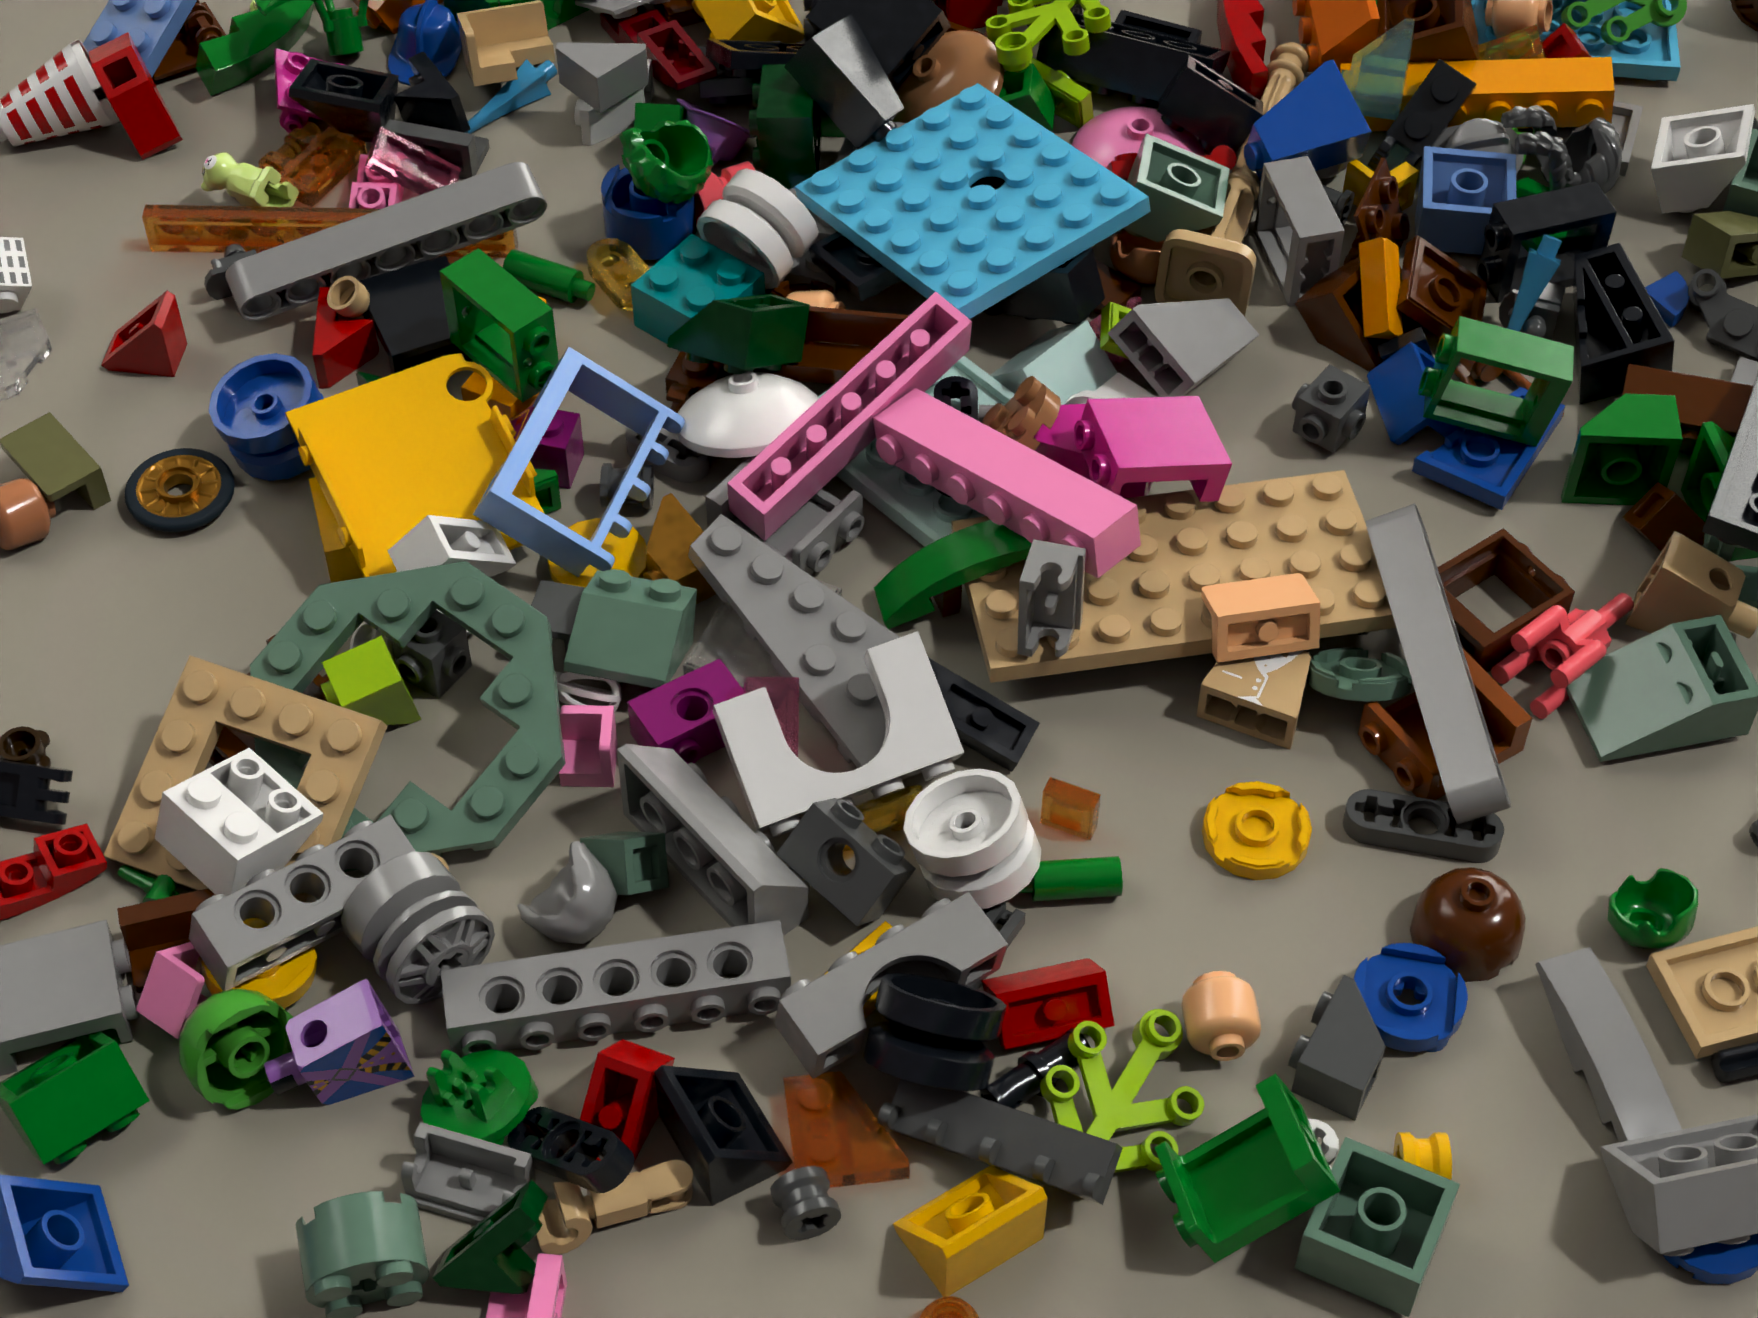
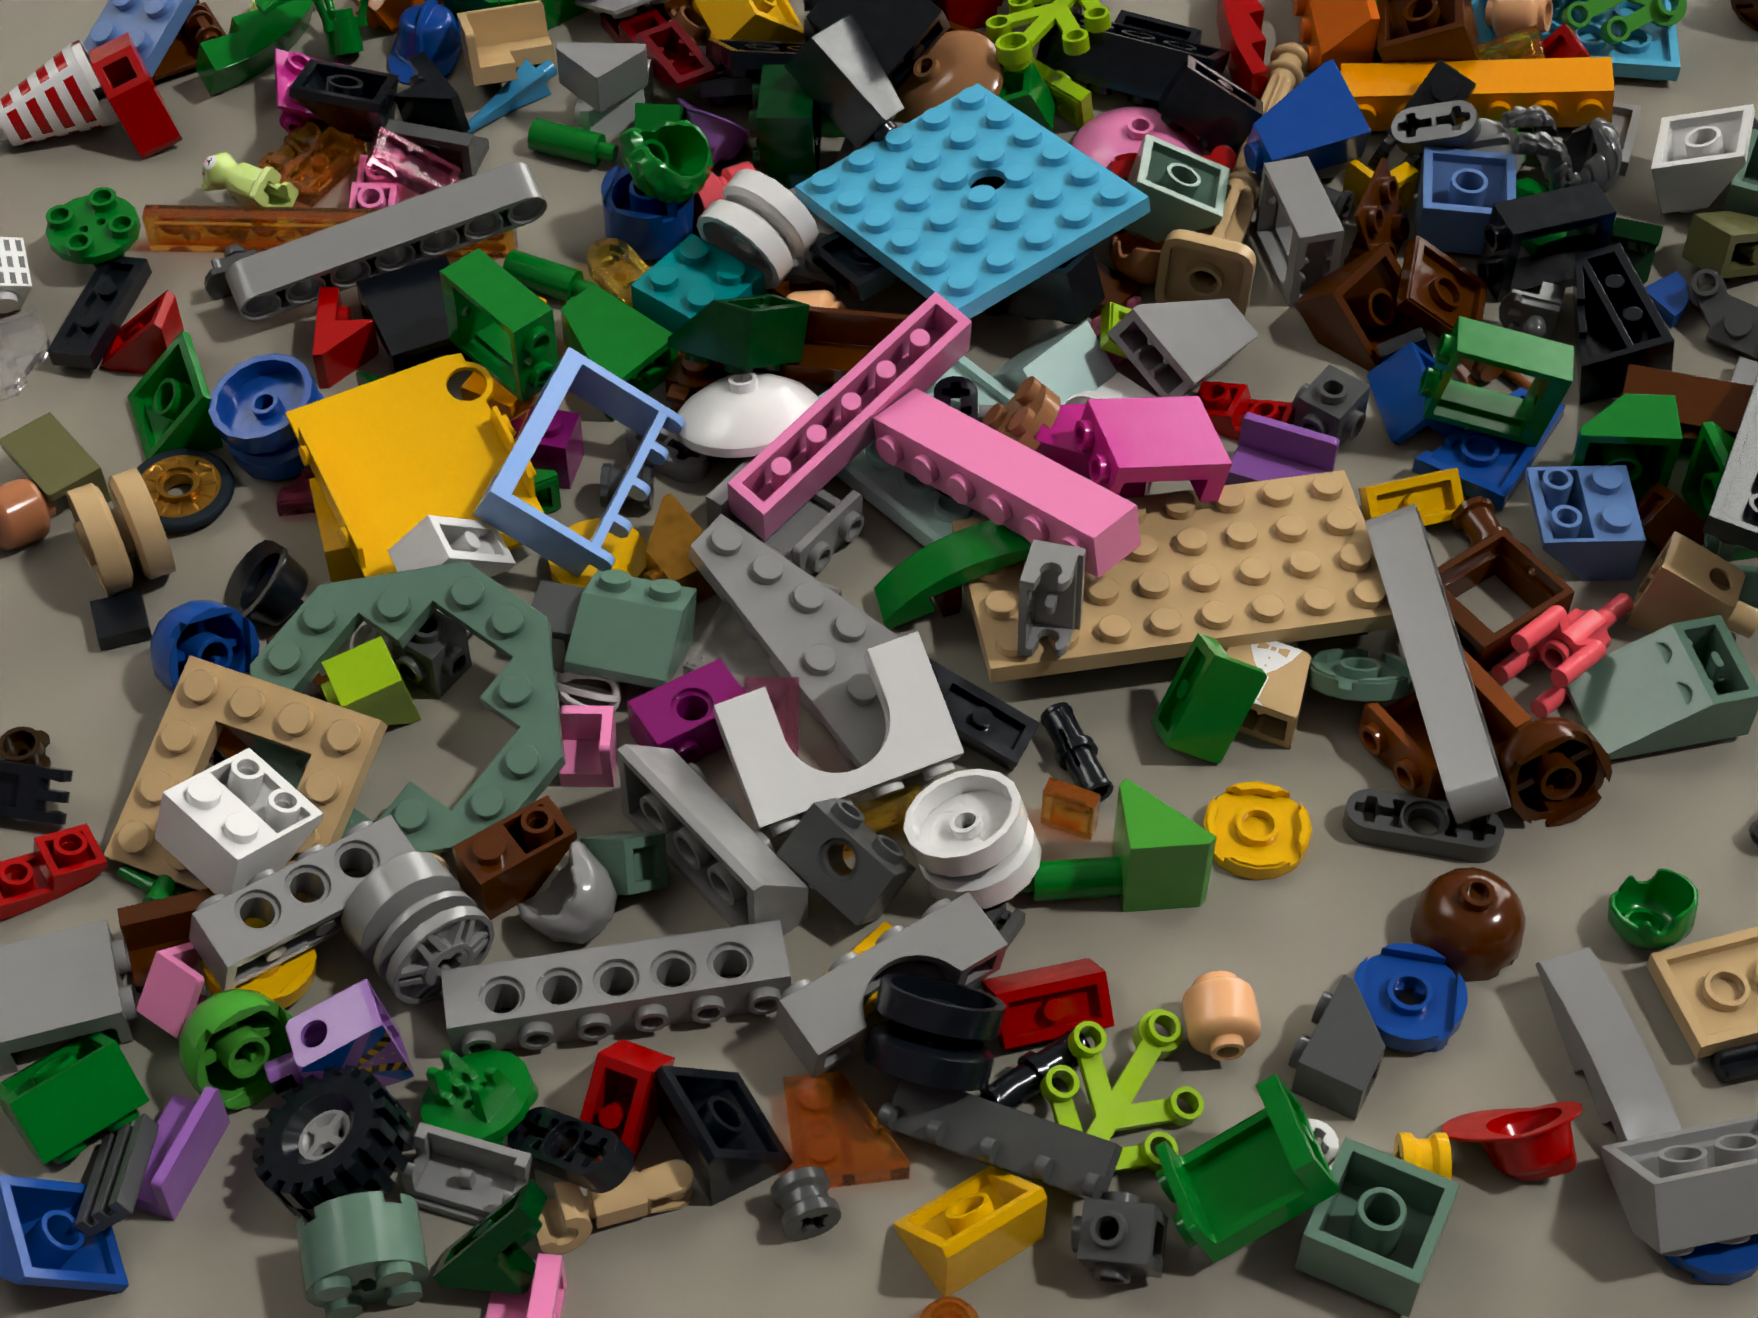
tan hinge [327,276,370,318] -> none
light nougat panel [1201,573,1320,663] -> none
clear light blue slope [1341,18,1415,120] -> none
light orange slope [1359,237,1403,340] -> none
dark azure piece [1507,234,1562,332] -> none
none -> green plate [45,187,141,268]
none -> black plate [47,256,152,369]
none -> tan wheel [66,467,176,596]
none -> dark grey tile [74,1113,159,1238]
none -> black tile [90,589,152,651]
none -> green slope [127,331,223,460]
none -> medium lavender panel [135,1086,230,1221]
none -> blue cylinder [149,600,260,694]
none -> black piece [225,540,309,627]
none -> black wheel [253,1065,414,1223]
none -> clear pink tile [276,467,316,517]
none -> reddish brown slope [452,795,577,920]
none -> green cylinder [527,118,619,166]
none -> green slope [560,283,678,421]
none -> medium nougat plate [668,5,709,46]
none -> black pin [1040,702,1114,805]
none -> dark grey brick [1071,1191,1168,1284]
none -> bright green slope [1112,778,1216,912]
none -> green panel [1150,633,1267,764]
none -> red slope [1195,381,1296,441]
none -> medium lavender panel [1225,412,1340,485]
none -> yellow plate [1358,468,1464,526]
none -> dark grey beam [1391,100,1482,154]
none -> red piece [1442,1101,1583,1181]
none -> reddish brown bush [1450,496,1513,548]
none -> reddish brown cylinder [1498,717,1612,827]
none -> medium blue slope [1525,465,1646,581]
none -> dark green slope [1608,217,1663,283]

